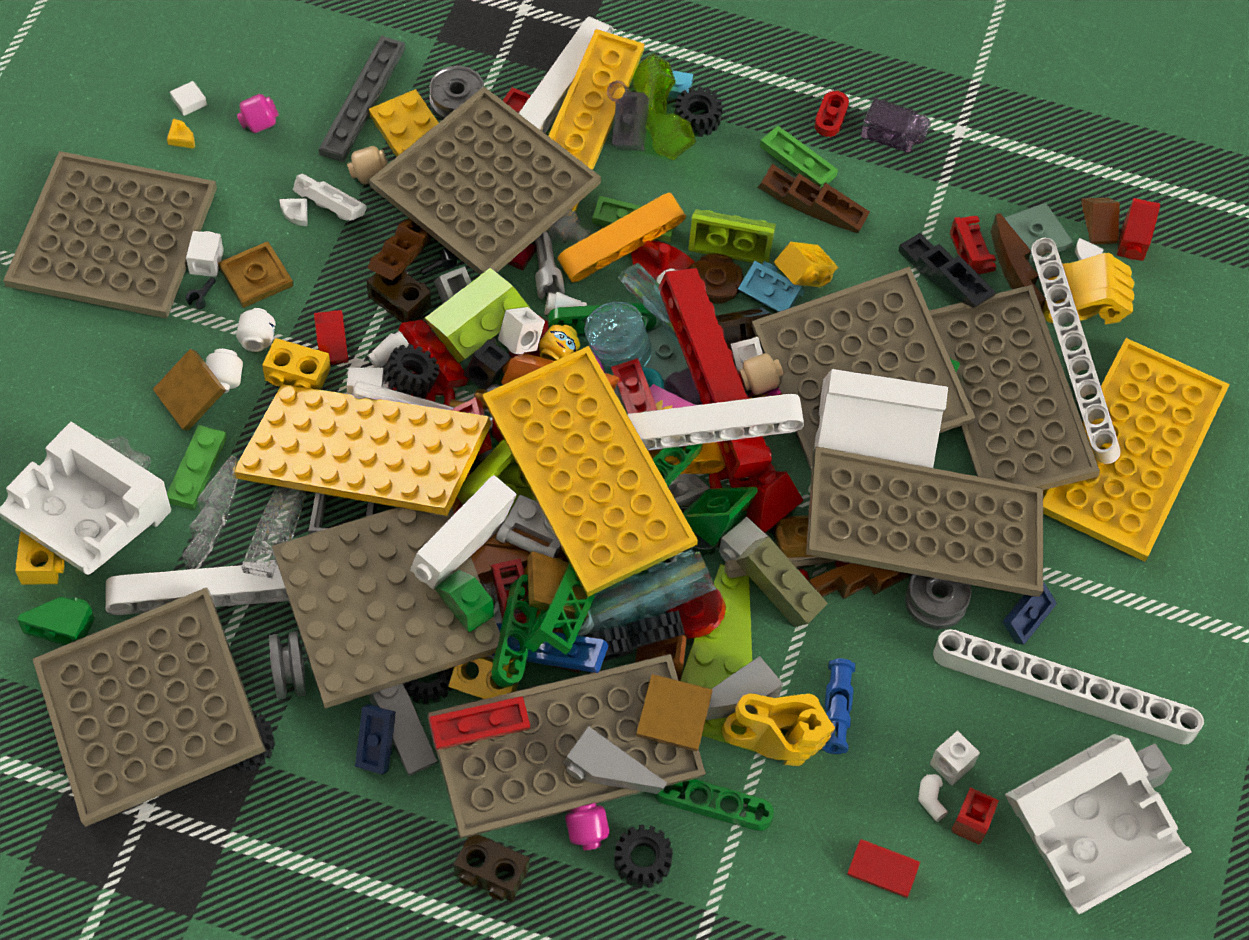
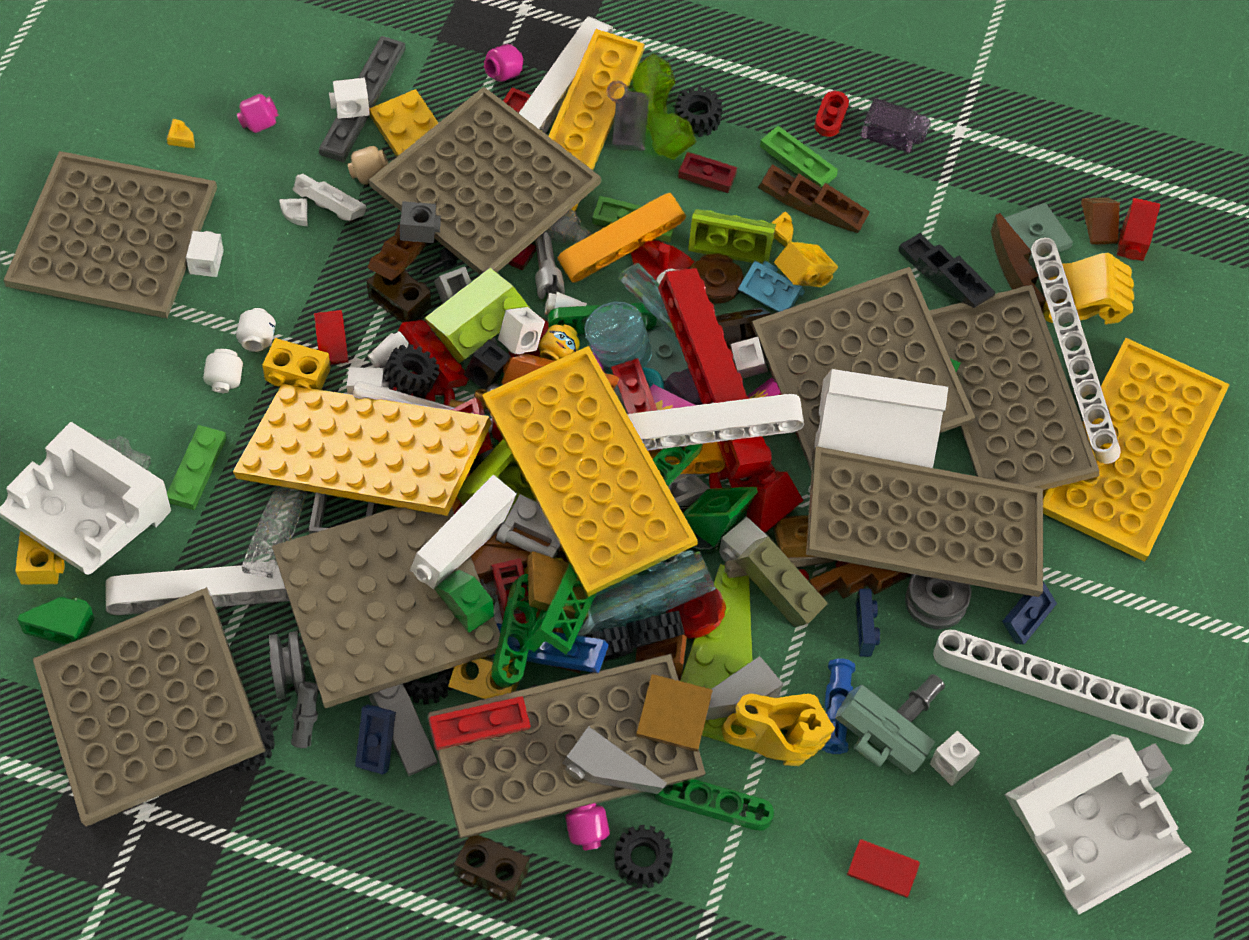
pearl gold tile [153,349,226,431] -> none
white tile [170,81,207,116] -> none
clear slope [182,455,238,570] -> none
black hand [186,277,216,309] -> none
pearl gold tile [218,241,294,308] -> none
flat silver wheel [429,66,484,120] -> none
medium azure plate [663,70,693,98] -> none
tan head [739,353,784,395] -> none
white arm [918,774,948,822] -> none
red hinge [950,216,996,275] -> none
red slope [951,787,999,844] -> none
white tile [1075,238,1104,260] -> none
none -> dark grey pin [291,682,319,748]
none -> white brick [329,78,370,119]
none -> dark grey brick [400,201,441,243]
none -> dark pink head [484,44,523,82]
none -> dark red plate [678,152,738,193]
none -> yellow tile [772,212,794,247]
none -> sand green piece [835,685,935,775]
none -> dark blue plate [855,589,880,657]
none -> dark grey axle [897,674,945,722]

